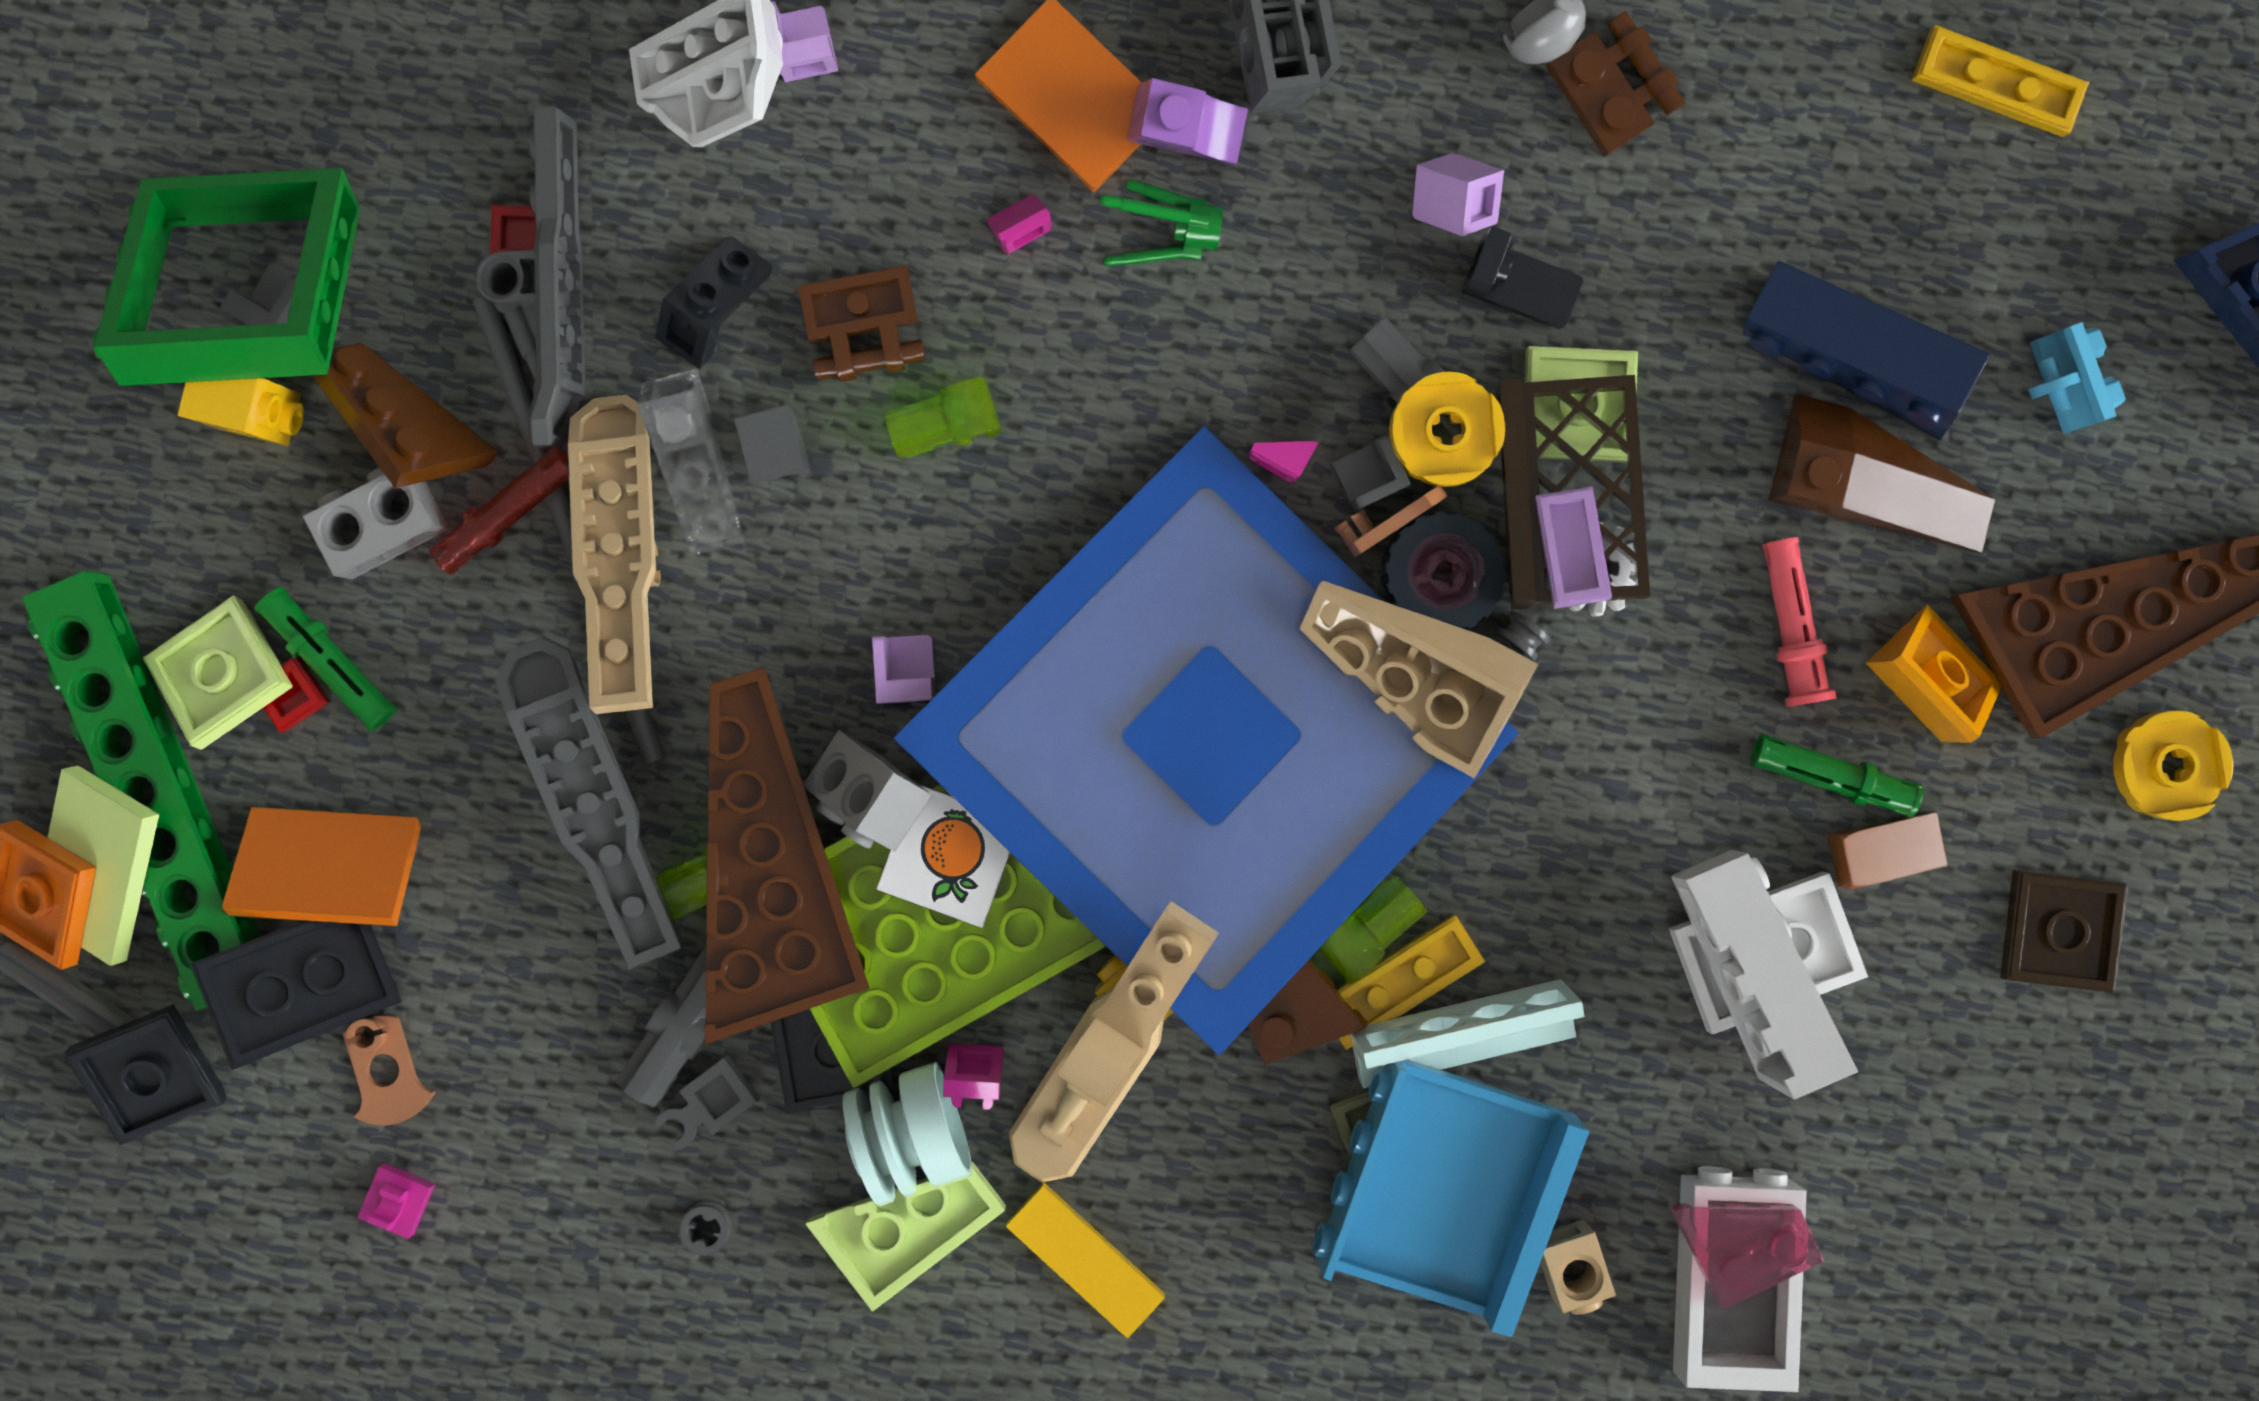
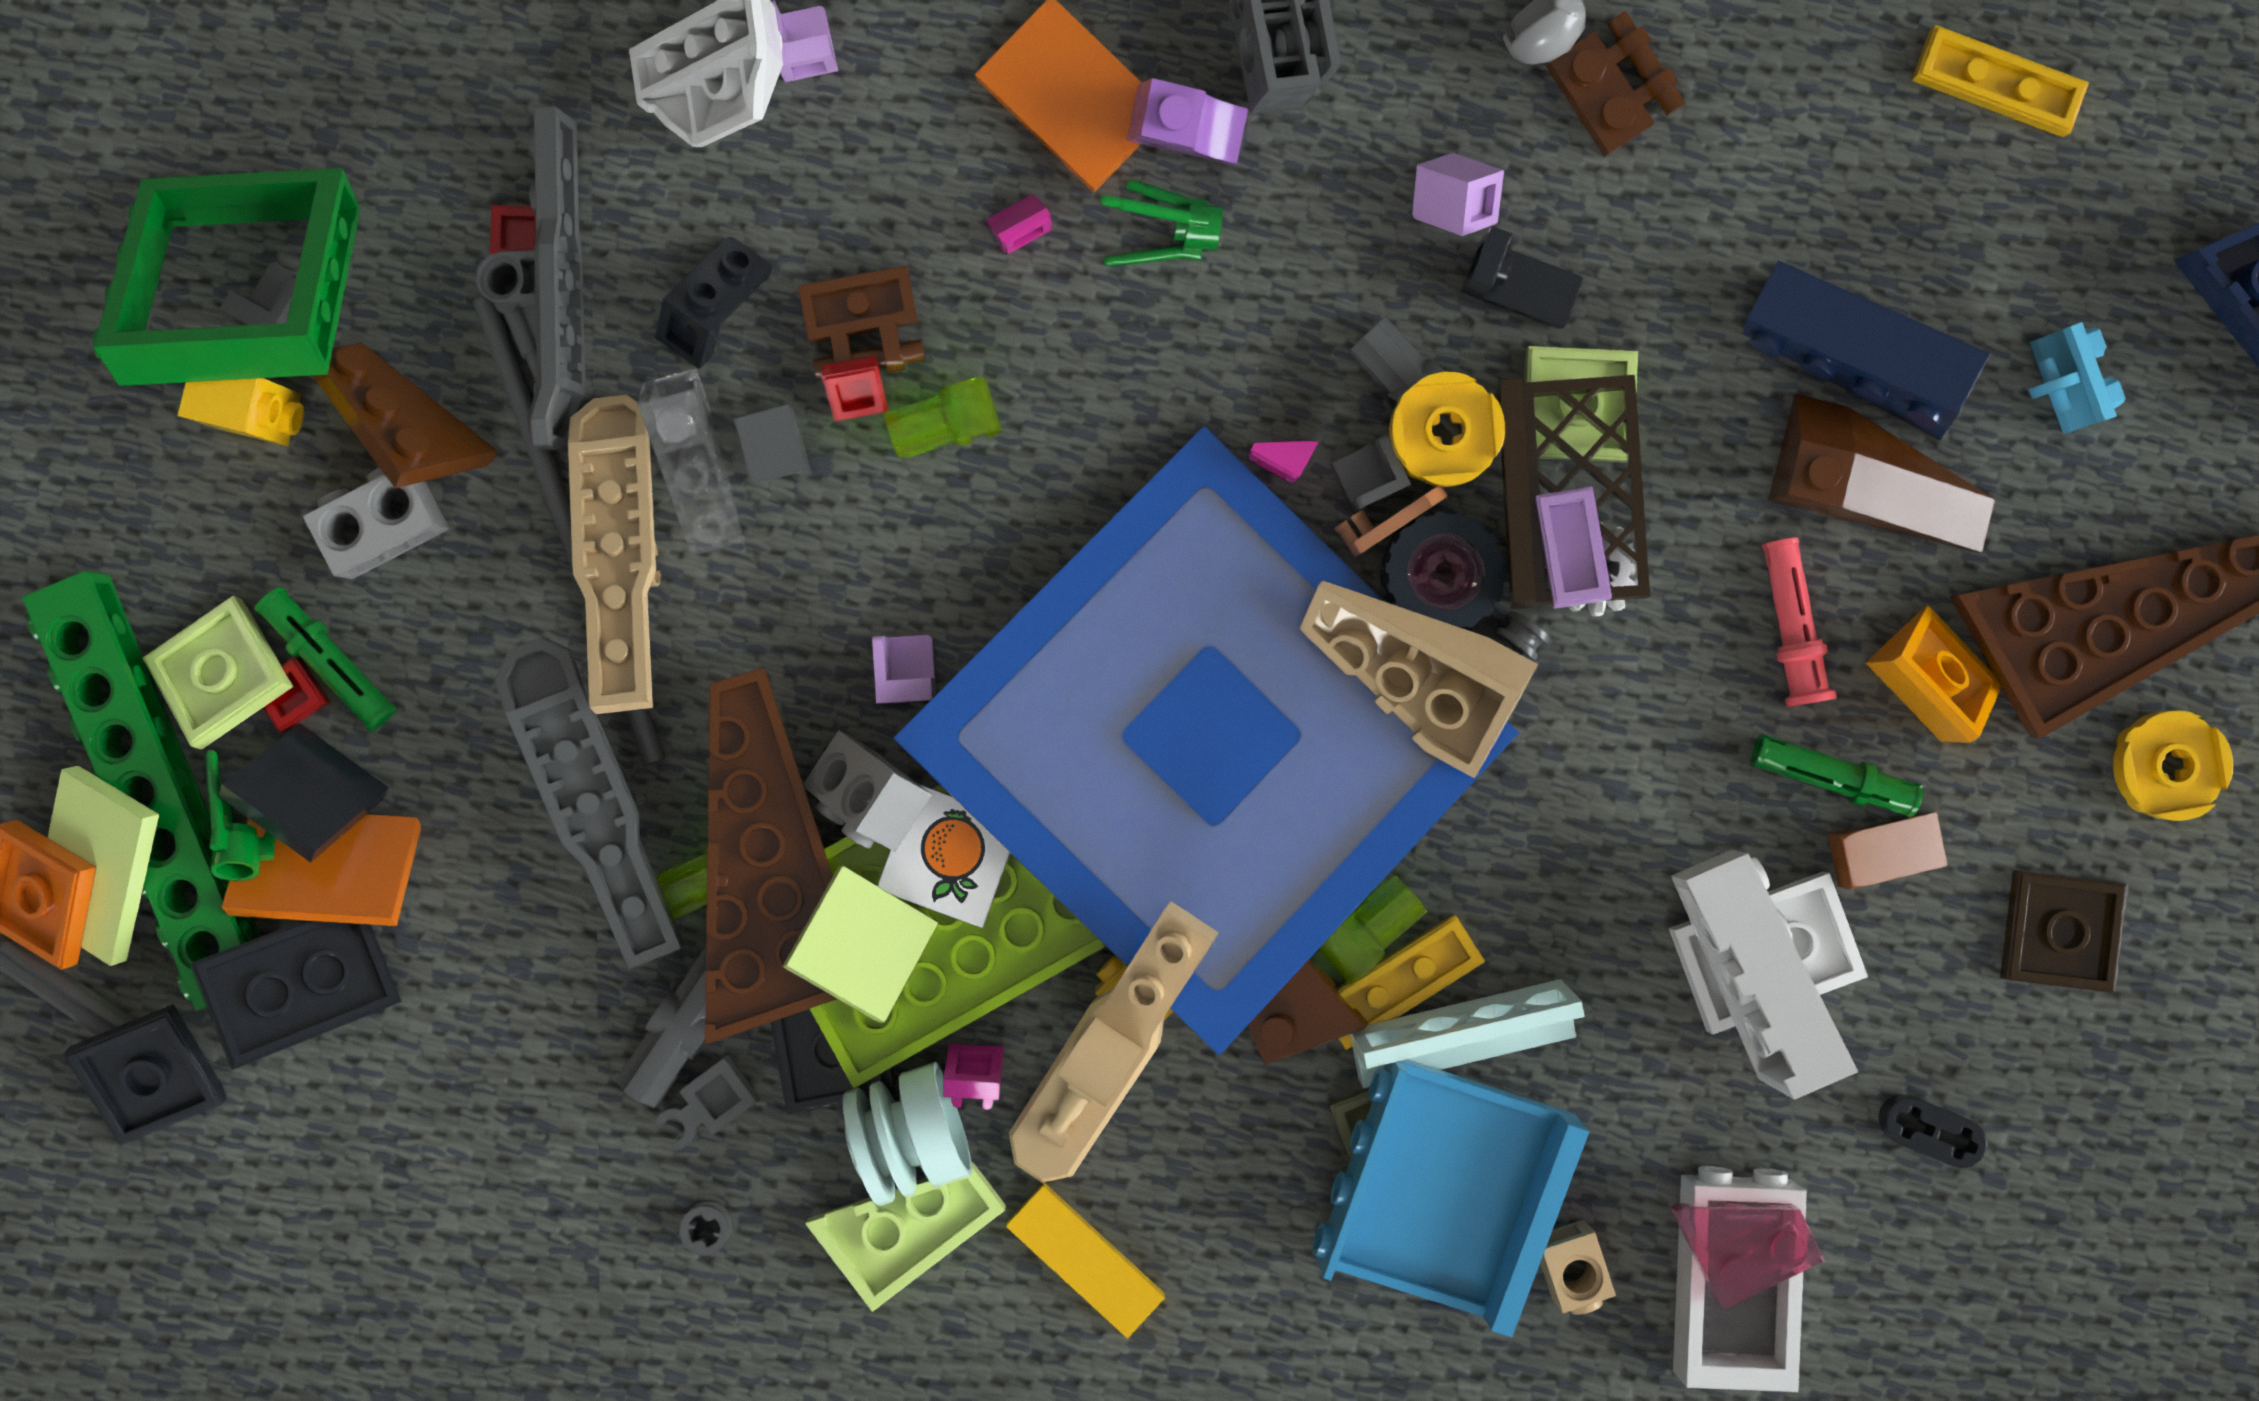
nougat piece [343,1014,436,1125] -> none
dark pink tile [357,1163,435,1239] -> none
clear red pin [428,446,569,575] -> none
none -> green plant [205,750,277,881]
none -> black tile [218,723,389,863]
none -> yellowish green tile [782,866,938,1023]
none -> red tile [821,356,888,422]
none -> black beam [1878,1094,1987,1168]

